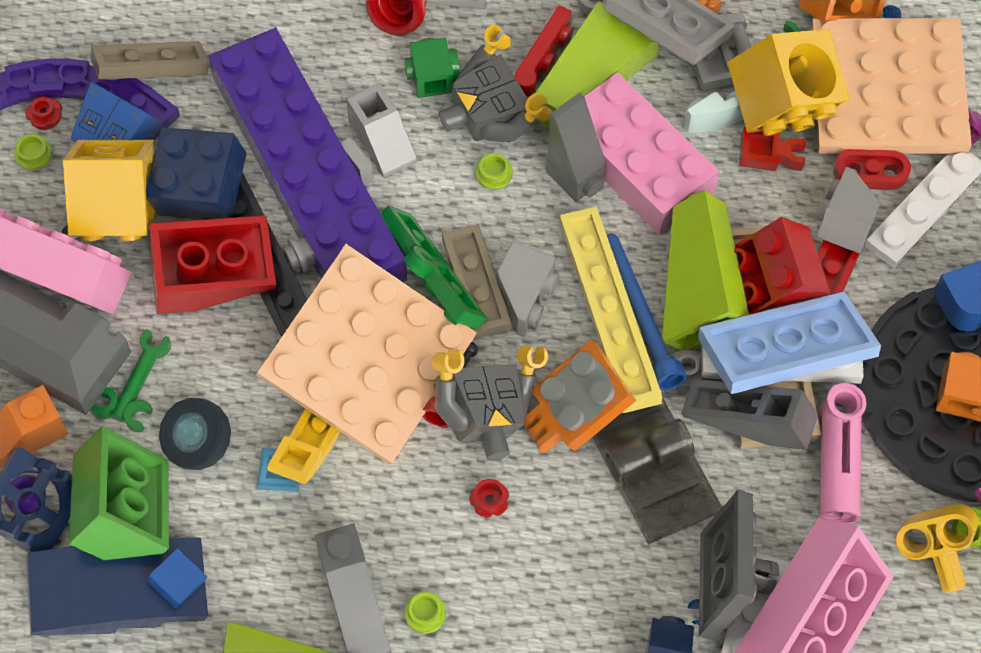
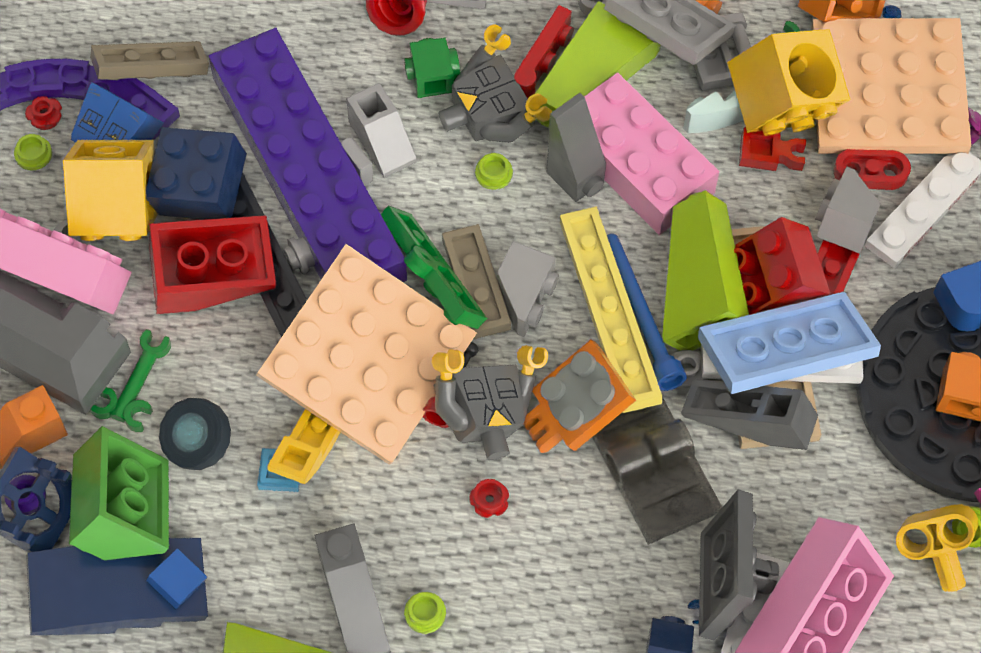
bright pink piece [817,383,867,524] -> none

